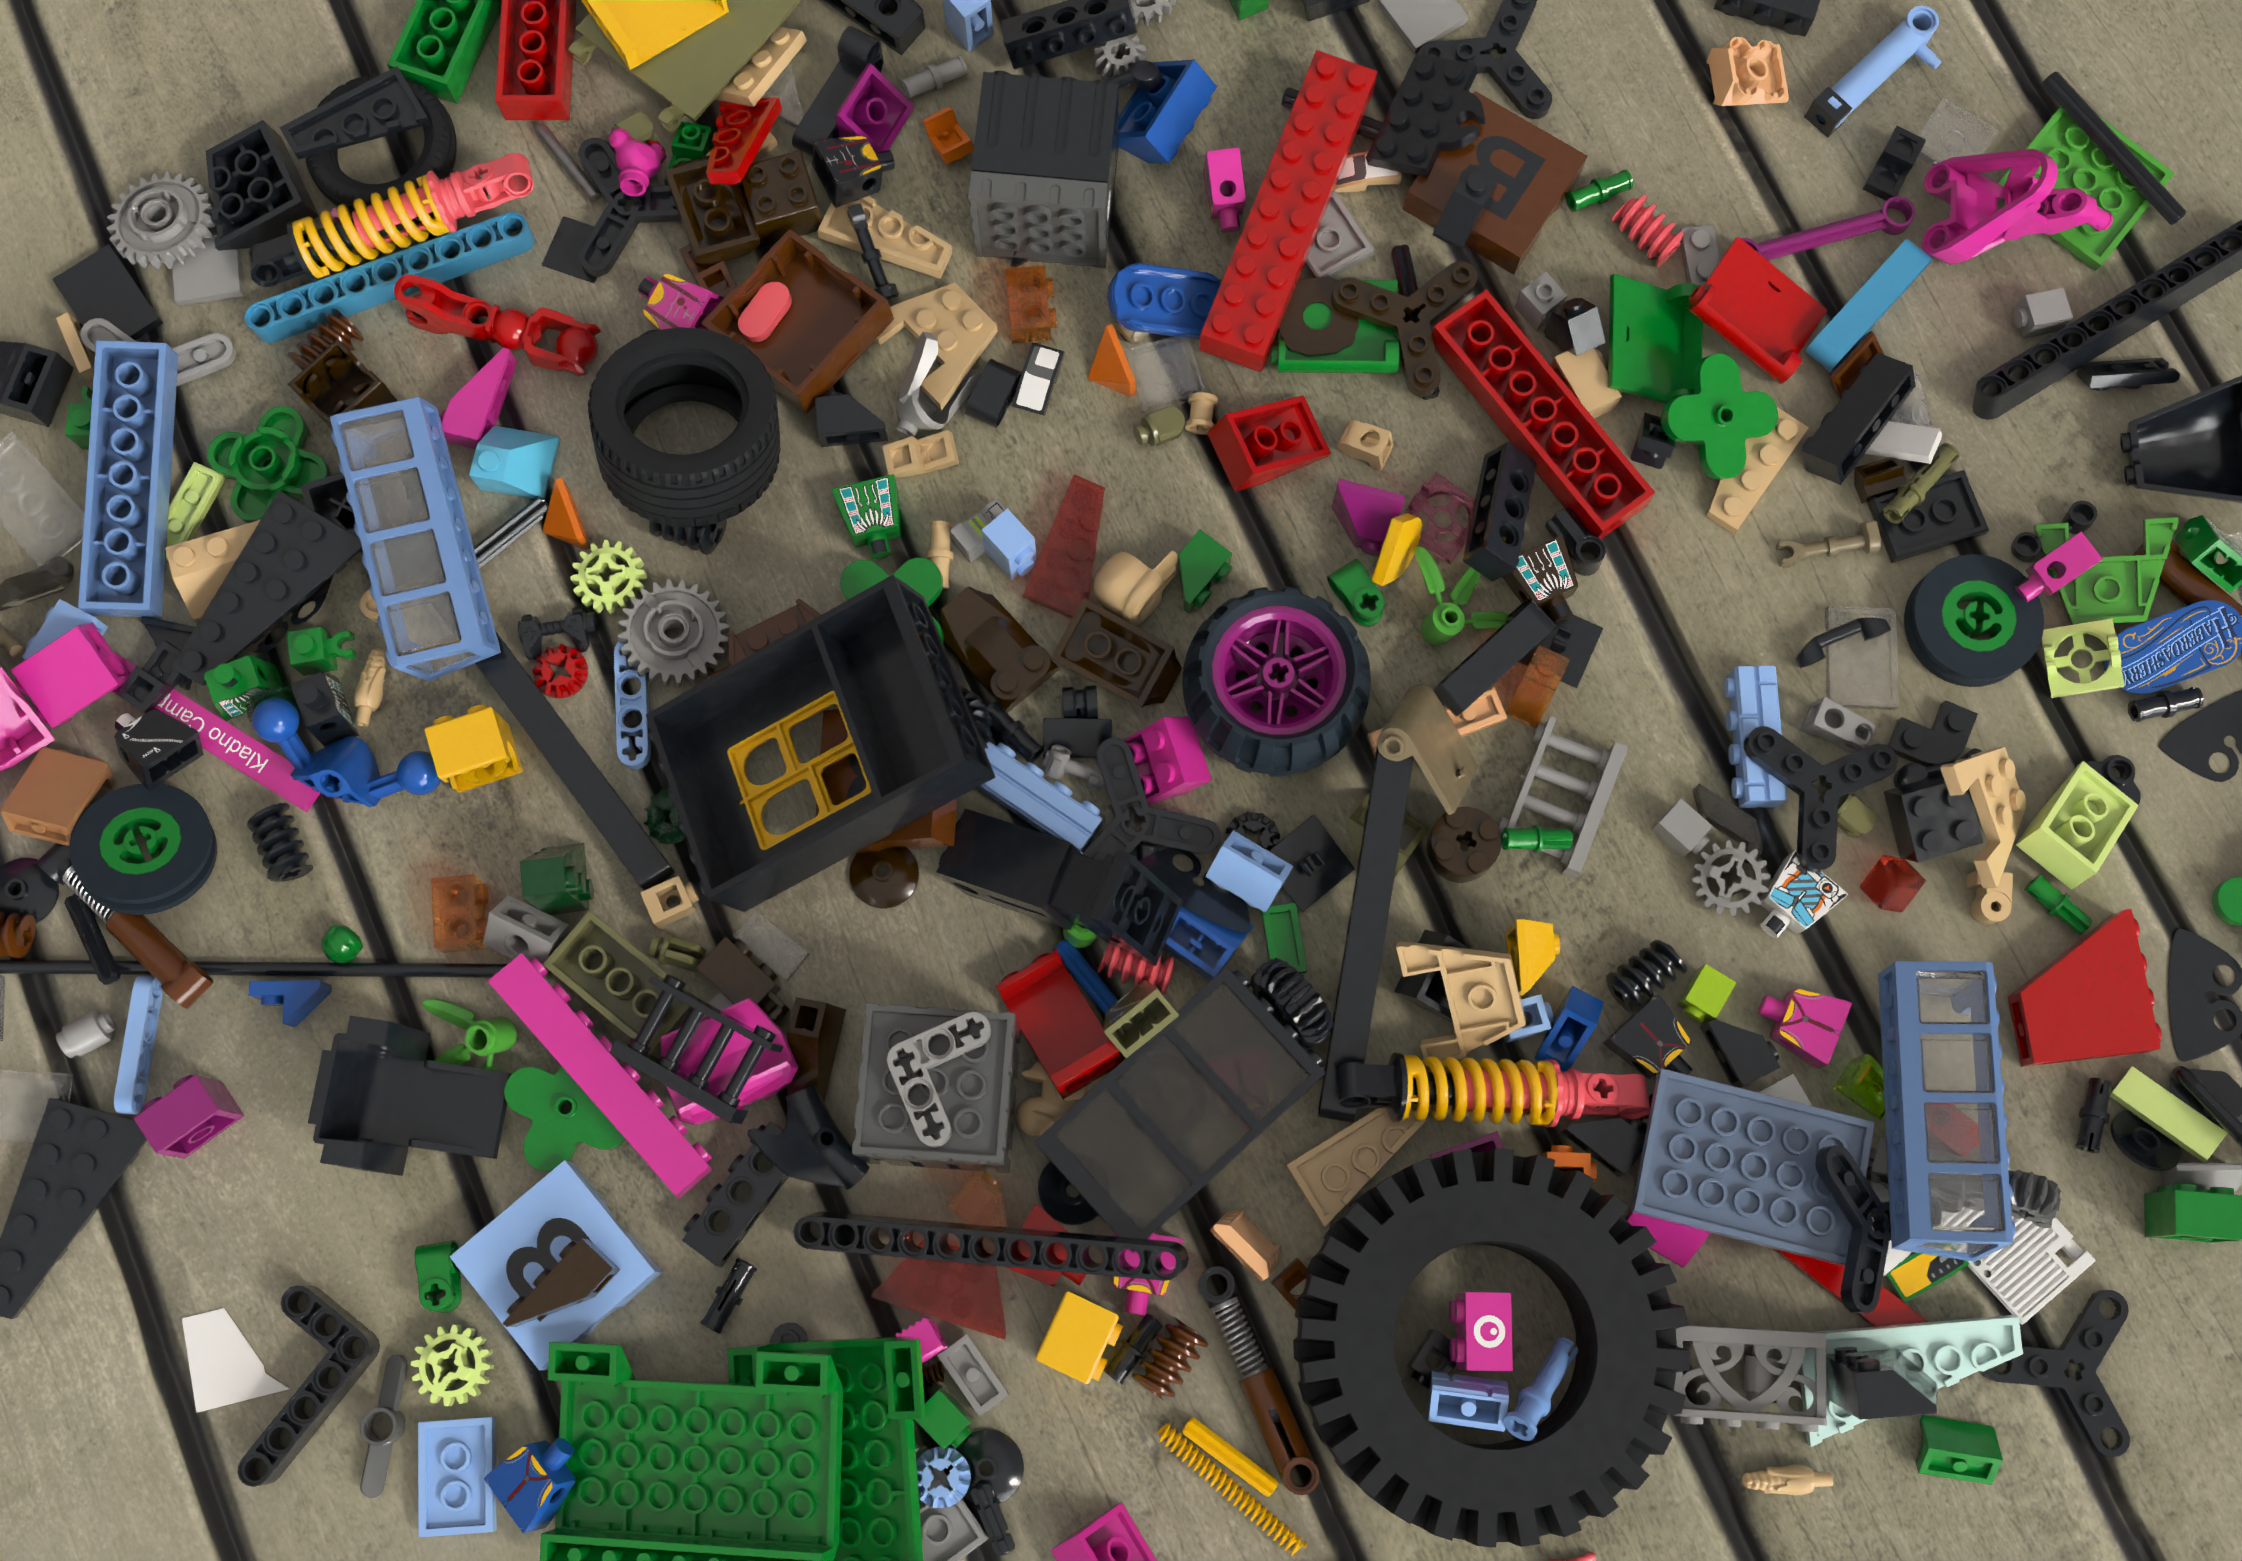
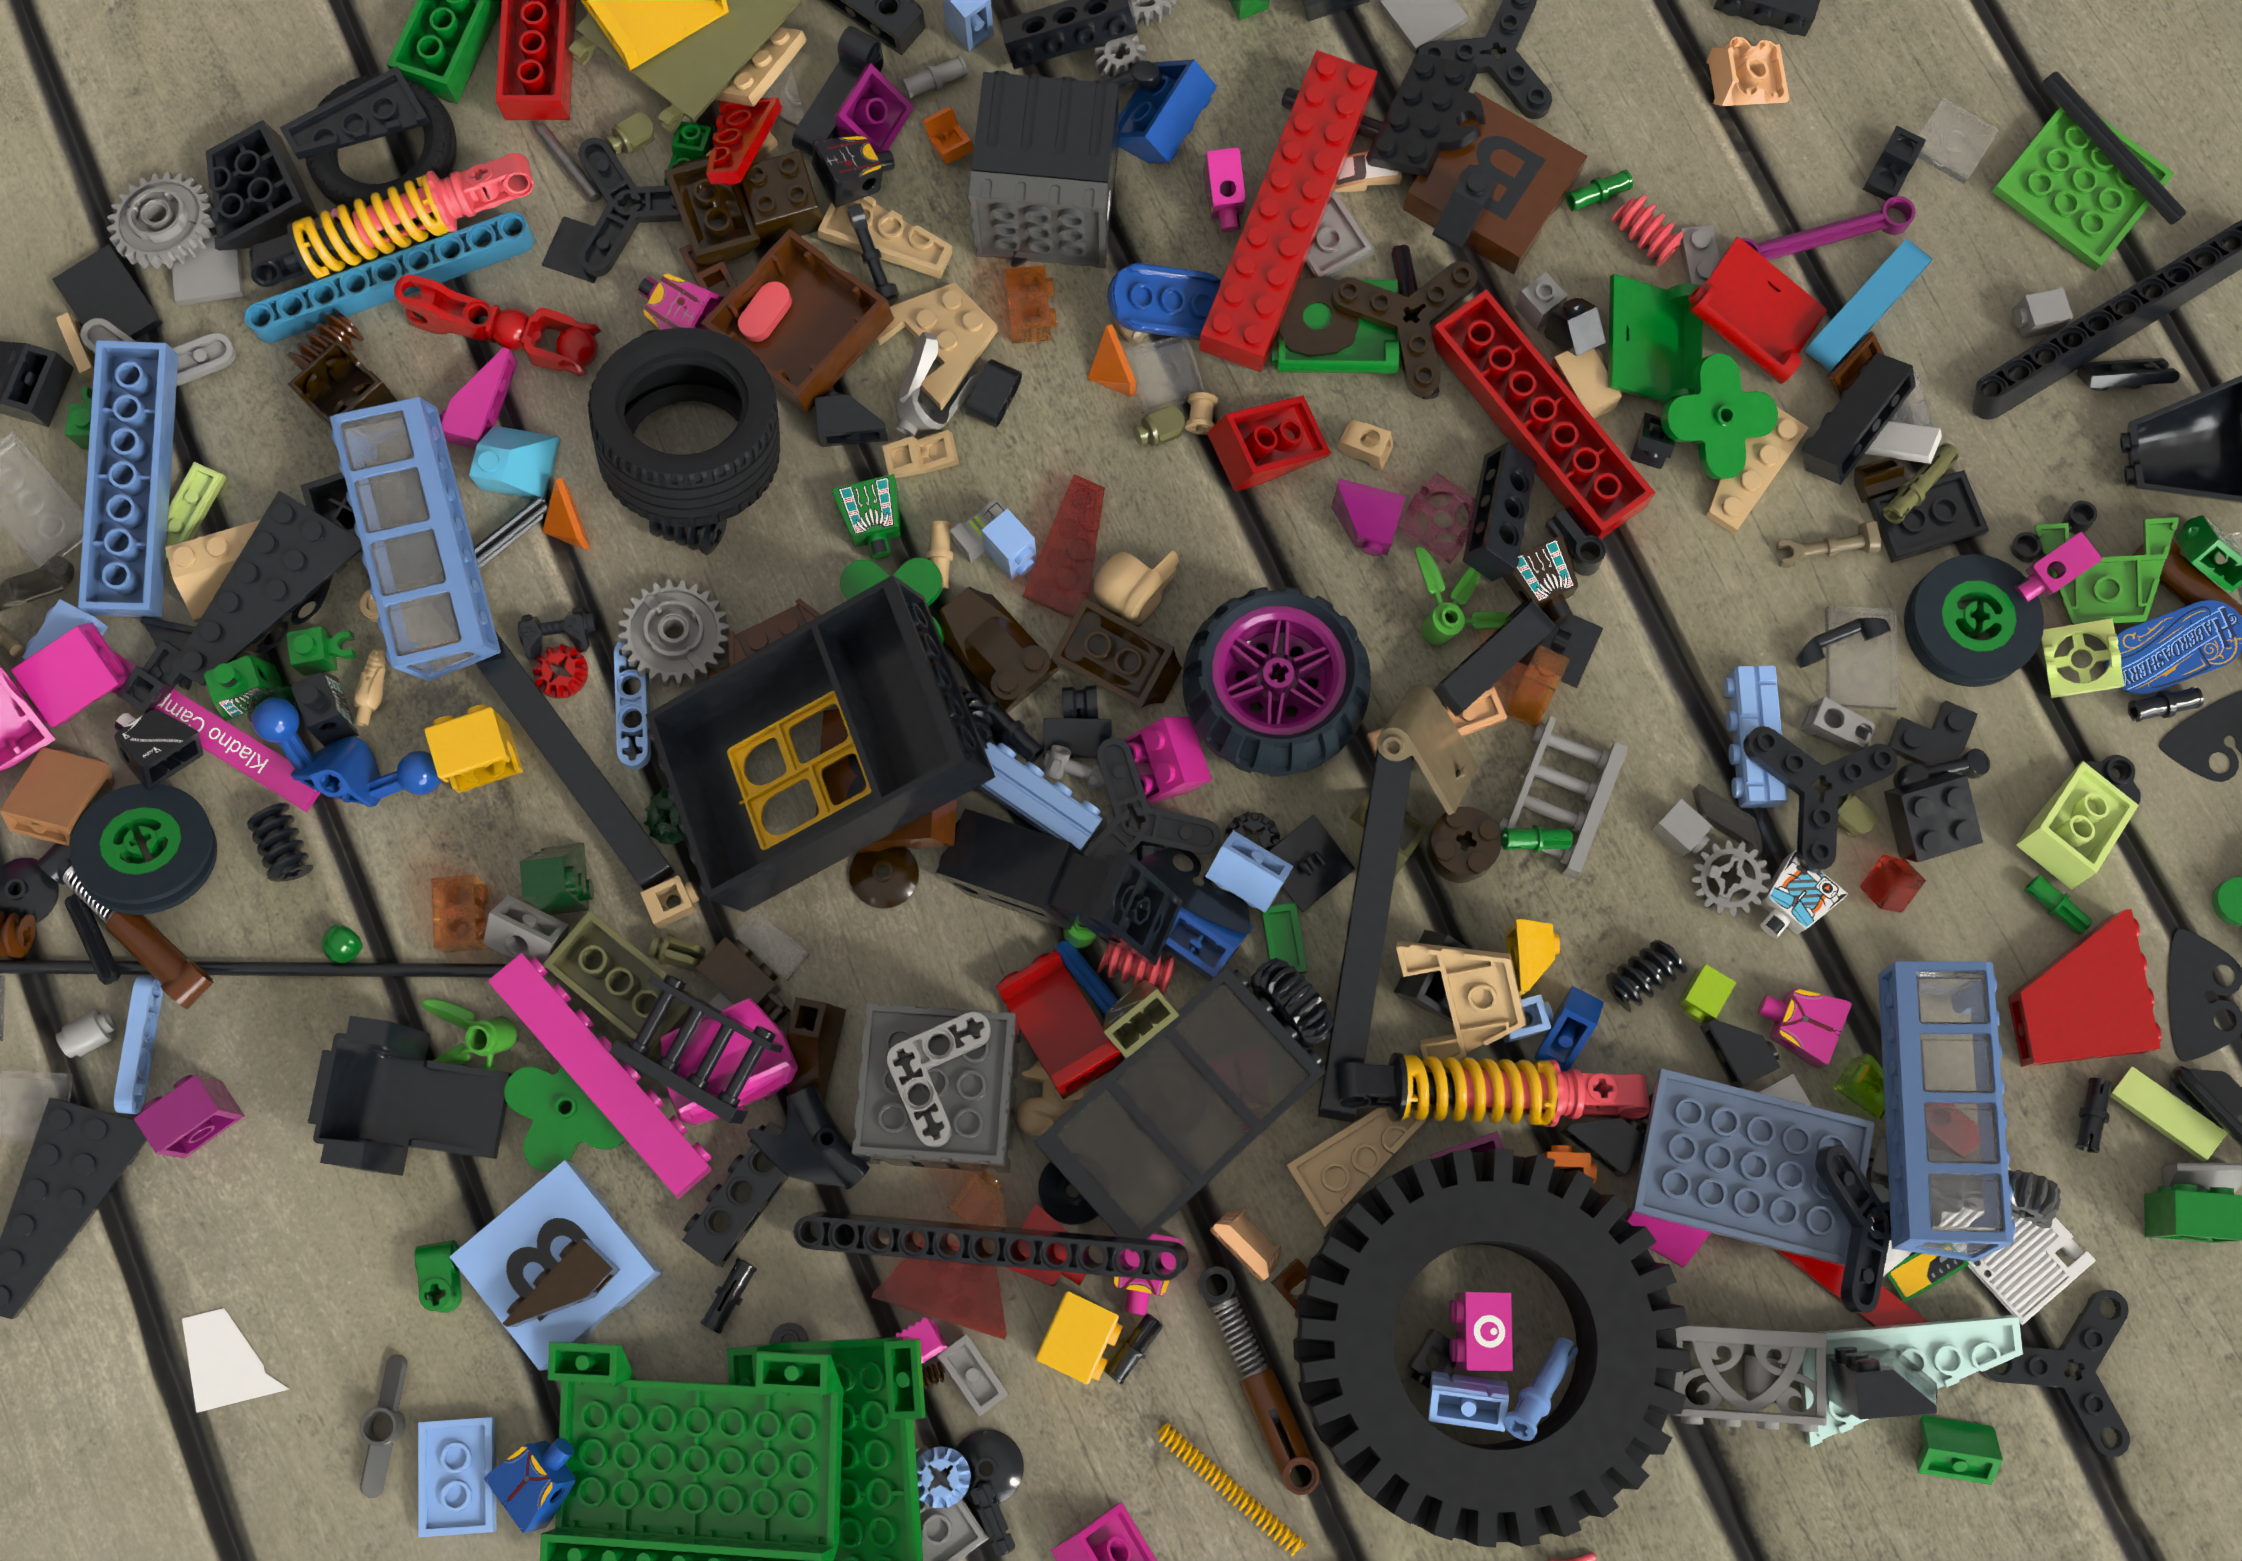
green plant [207,406,331,523] -> none
black beam [237,1286,380,1487] -> none
blue slope [248,980,332,1027] -> none
yellowish green gear [411,1324,494,1406] -> none
yellowish green gear [570,540,647,615] -> none
dark pink animal [609,127,667,196] -> none
green piece [915,1388,975,1450] -> none
slope [1012,342,1065,416] -> none
reddish brown piece [1131,1317,1209,1400] -> none
green slope [1178,529,1232,614] -> none
yellow axle [1182,1417,1278,1497] -> none
green piece [1327,559,1384,627] -> none
yellow tile [1372,513,1422,586] -> none
black torso [1603,994,1693,1079] -> none
tan piece [1742,1464,1833,1495] -> none
light blue piece [1804,5,1941,138] -> none
dark pink connector [1922,149,2113,265] -> none
tan wing [1940,747,2026,888] -> none
tan leg [1967,870,2013,925] -> none
black dish [2110,1110,2181,1171] -> none

